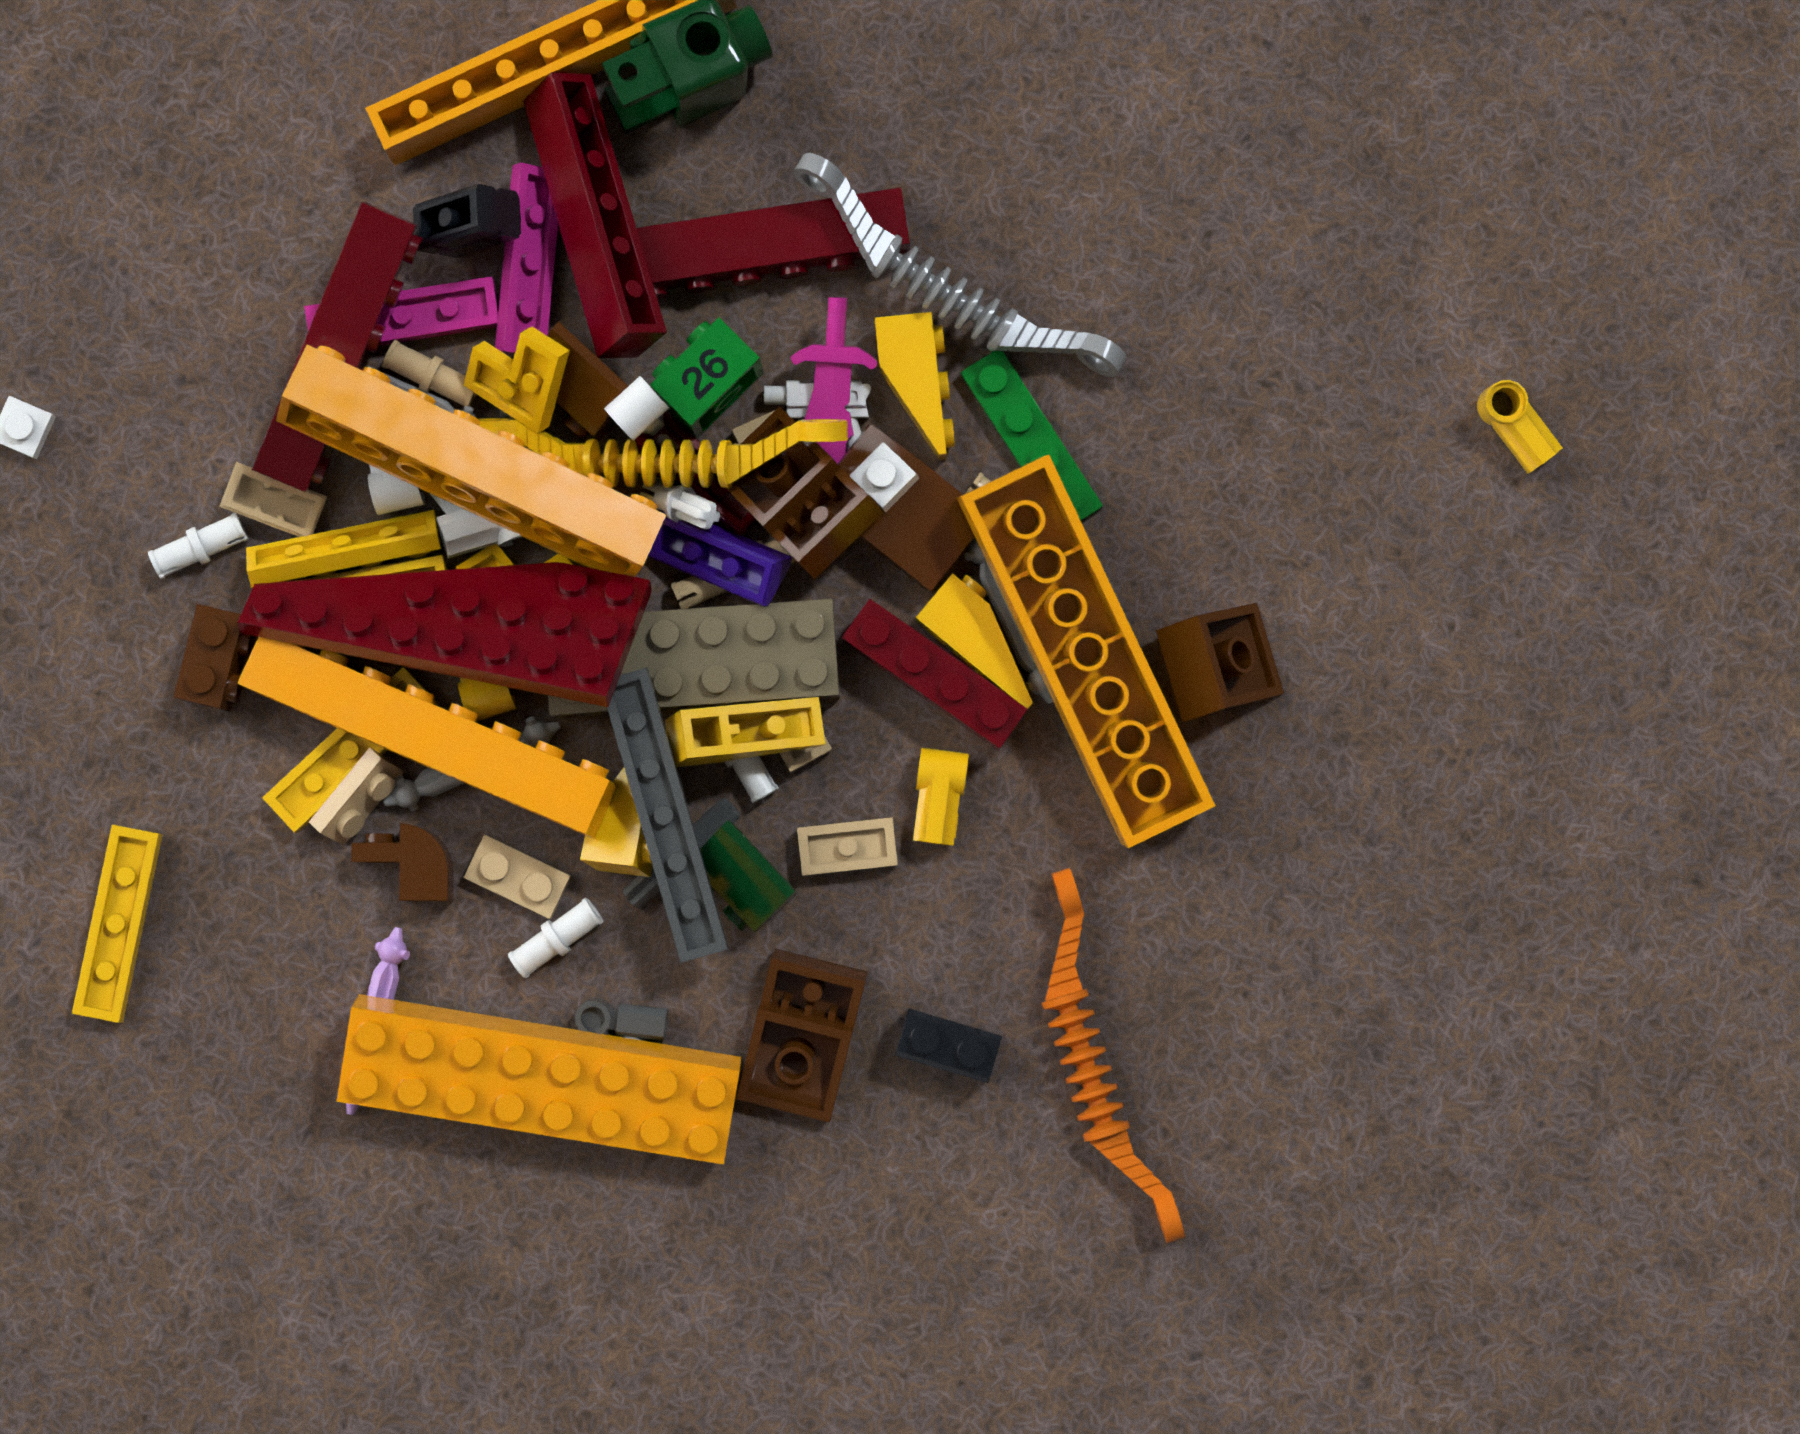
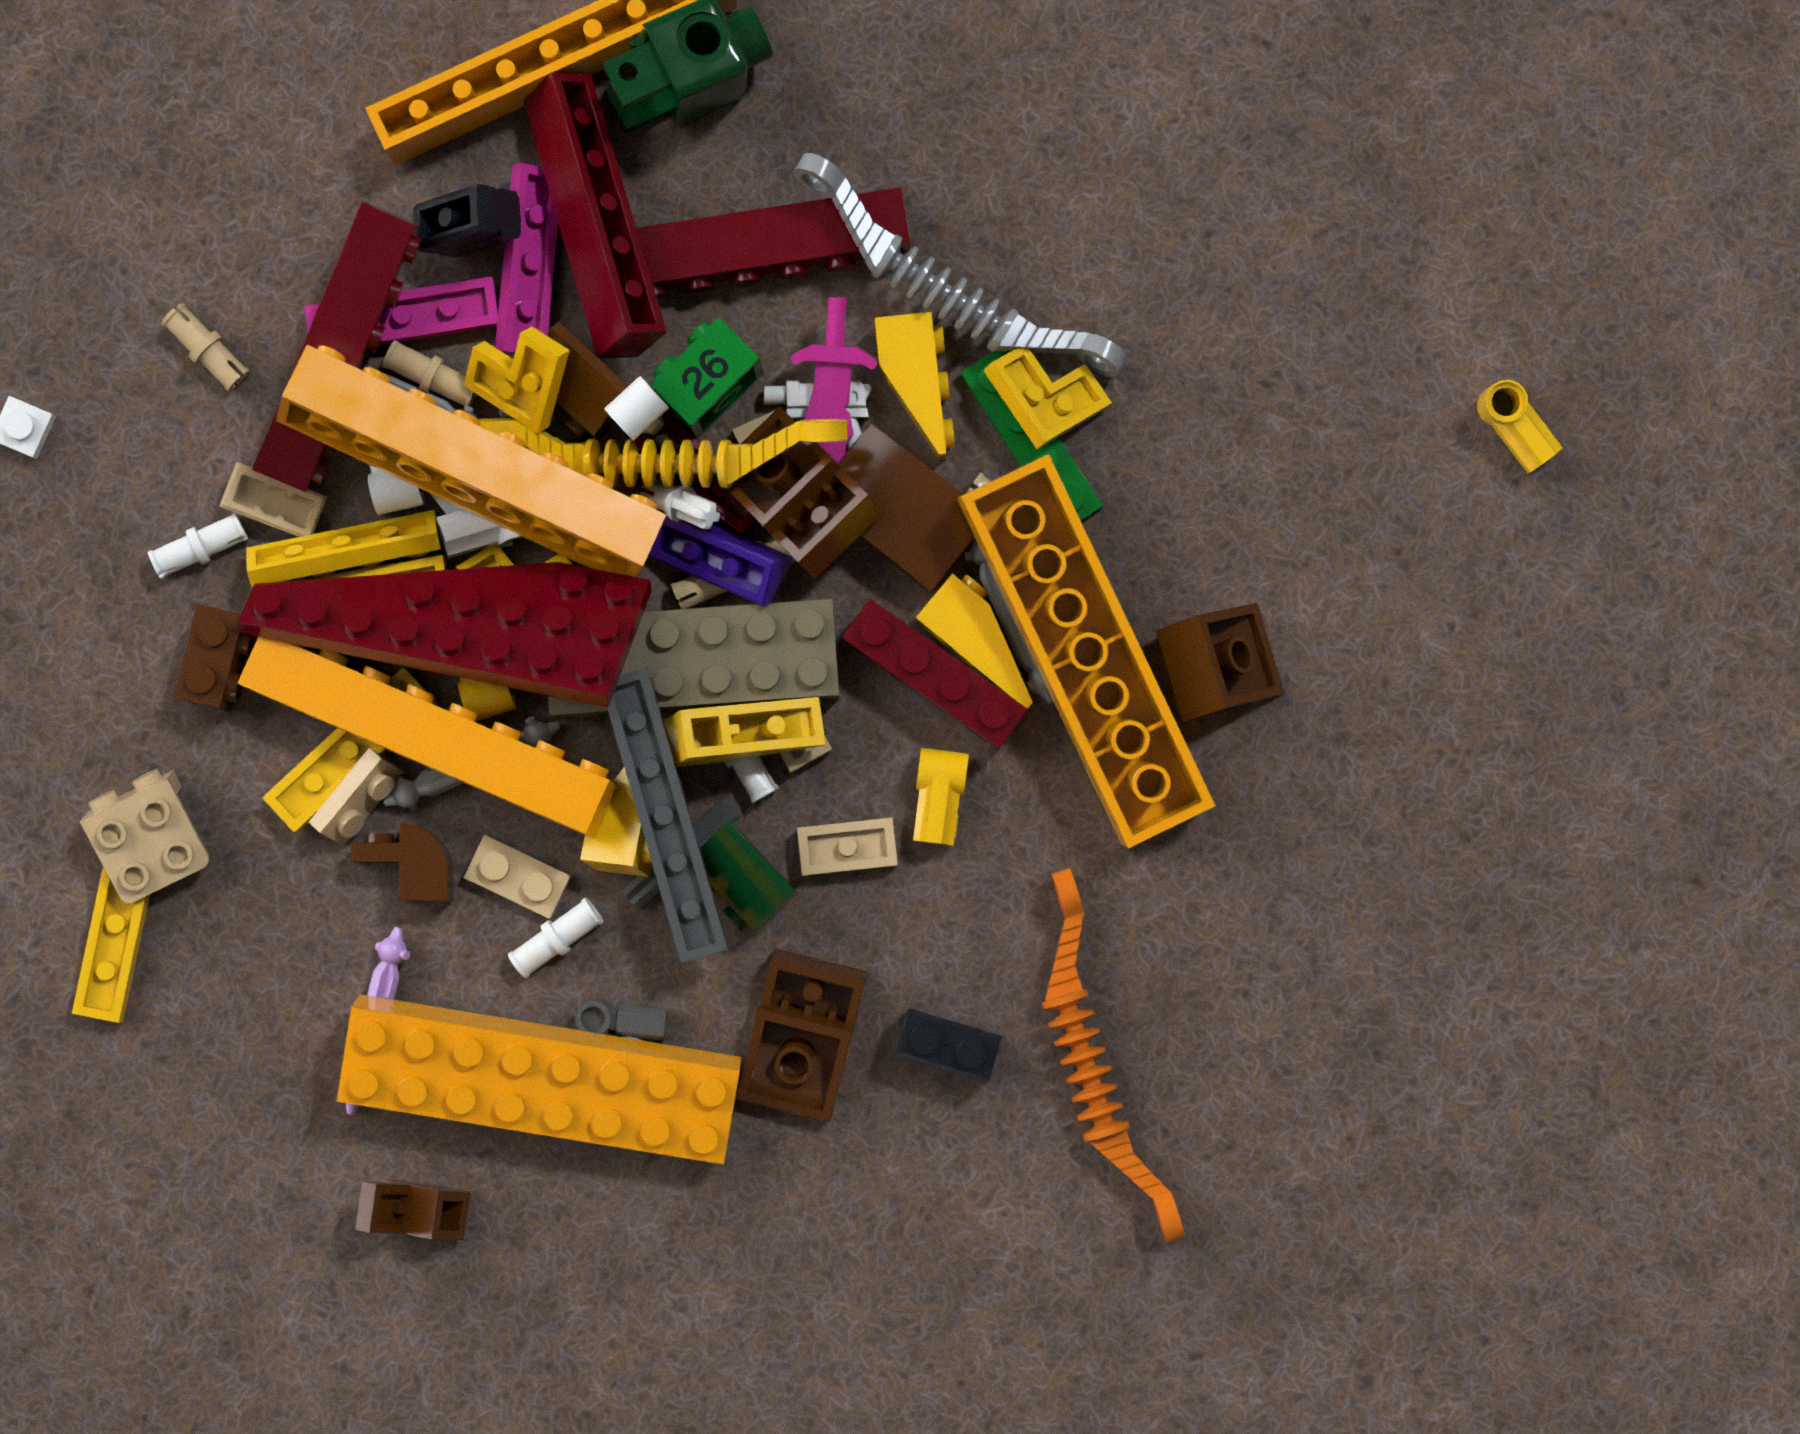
white plate [850,442,920,513] -> none
none -> tan bracket [79,769,209,903]
none -> tan pin [161,303,250,392]
none -> reddish brown brick [355,1179,471,1240]
none -> yellow plate [983,348,1112,449]

